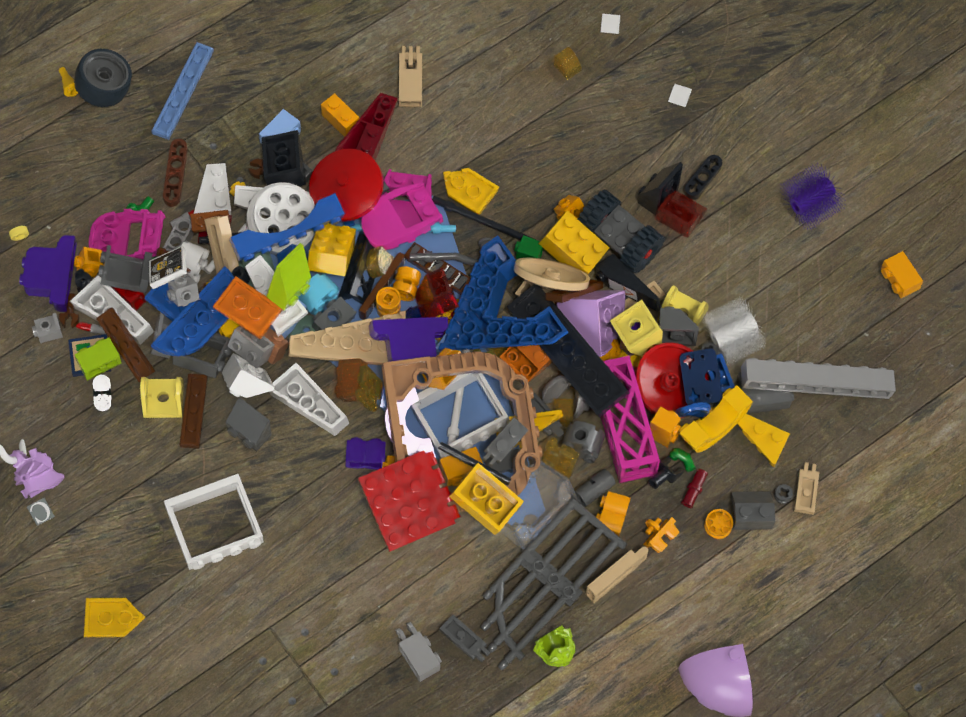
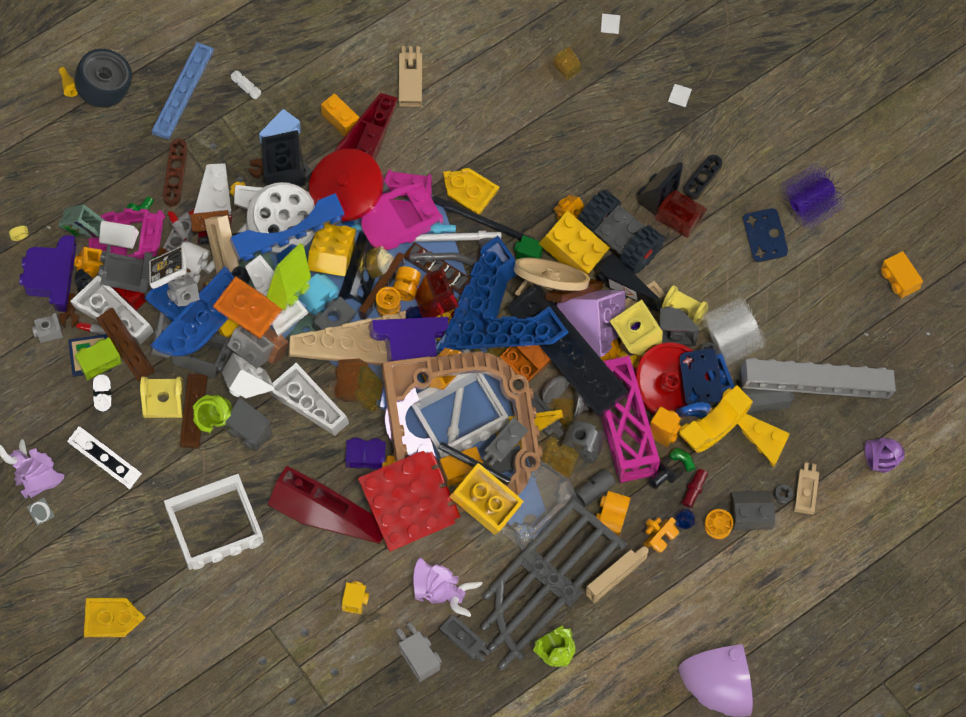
none -> sand green torso [59,204,105,238]
none -> slope [67,426,142,489]
none -> white slope [99,221,139,249]
none -> light grey piece [168,211,189,242]
none -> lime helmet [193,394,233,433]
none -> white axle [231,70,261,99]
none -> dark red wedge [267,466,383,544]
none -> yellow brick [342,581,369,615]
none -> white bar [413,231,501,242]
none -> lavender helmet [413,557,482,617]
none -> clear blue plate [676,509,696,529]
none -> dark blue axle [743,208,788,262]
none -> medium lavender helmet [864,438,905,473]

